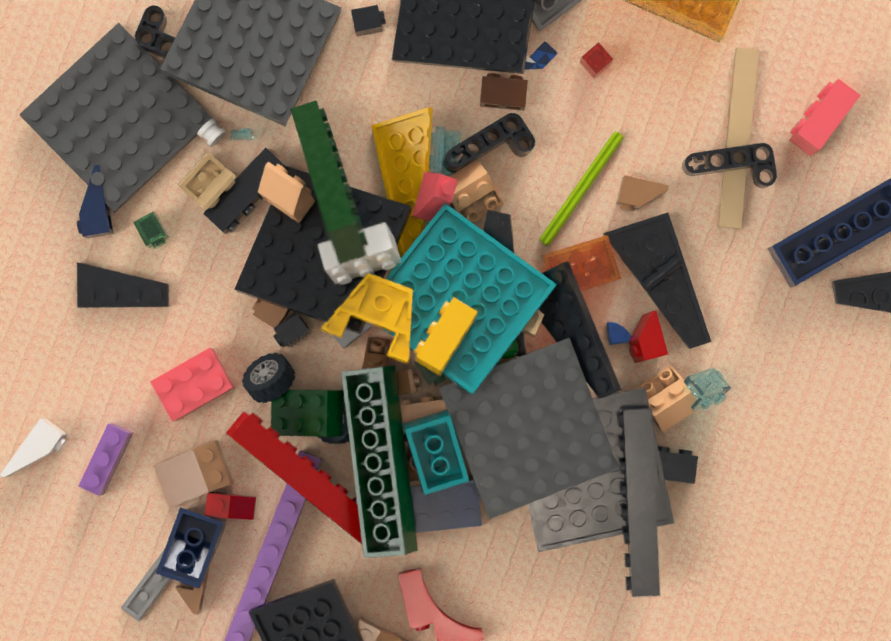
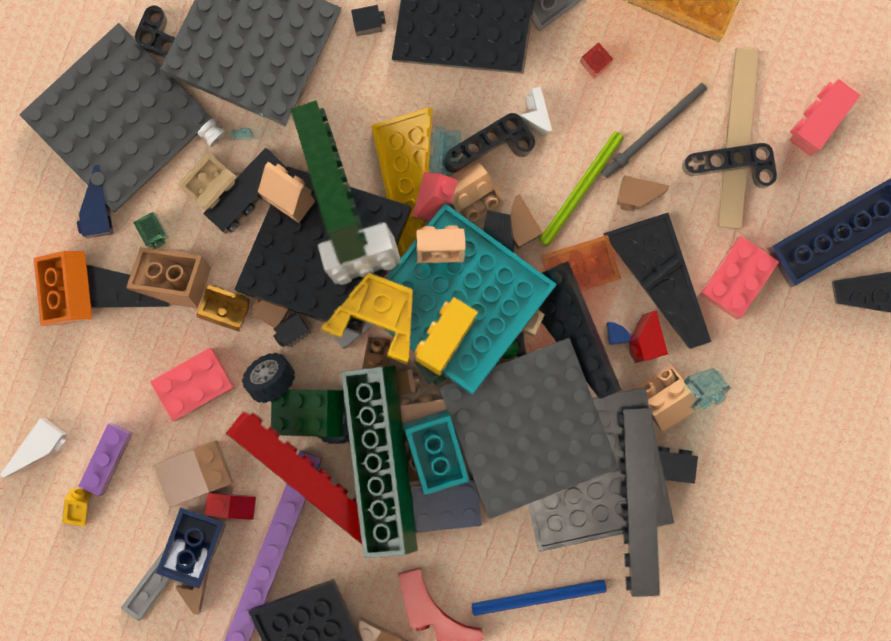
reddish brown brick [480,73,528,111] -> none
sticker [524,41,557,69] -> none
none -> orange brick [33,251,92,326]
none -> yellow bracket [62,488,92,527]
none -> medium nougat slope [126,247,211,308]
none -> pearl gold bracket [196,285,250,332]
none -> light nougat slope [417,226,465,263]
none -> blue axle [471,580,607,616]
none -> medium nougat slope [511,194,543,249]
none -> white slope [520,87,552,136]
none -> dark grey bar [601,83,707,179]
none -> coral brick [699,236,779,320]

